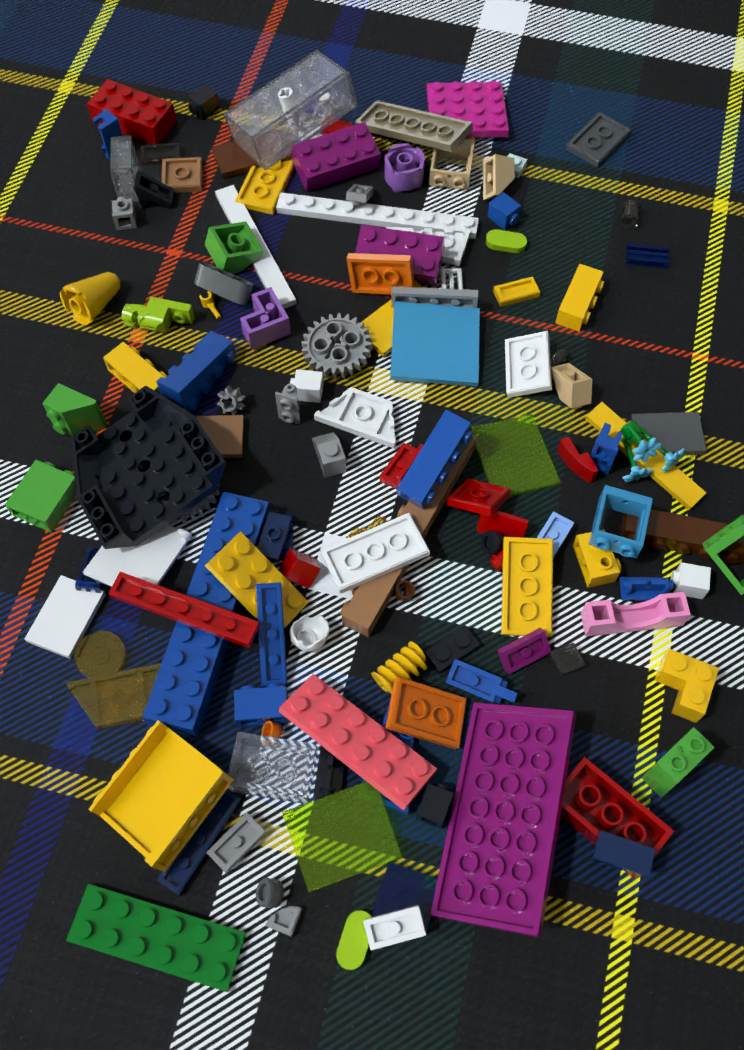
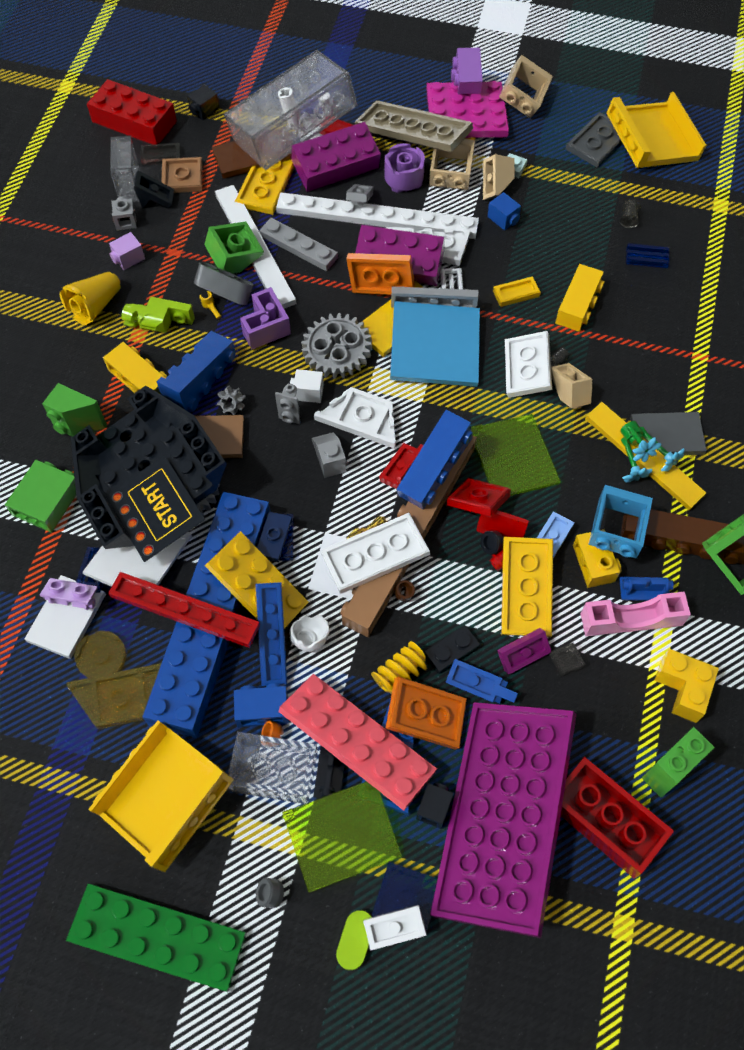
blue hinge [93,108,126,160] -> none
dark blue tile [156,790,242,896] -> none
light grey plate [207,812,266,874] -> none
light grey tile [265,906,302,937] -> none
red panel [279,548,321,588] -> none
lime tile [486,229,527,253] -> none
red slope [557,437,598,483] -> none
blue hinge [590,423,622,475] -> none
dark blue tile [592,830,655,878] -> none
white brick [670,562,711,599] -> none
none -> lavender hinge [40,578,97,610]
none -> black sticker [106,456,205,562]
none -> lavender brick [109,232,145,270]
none -> light grey plate [259,218,338,271]
none -> medium lavender brick [451,47,483,94]
none -> tan window [499,55,553,118]
none -> yellow panel [606,92,707,168]

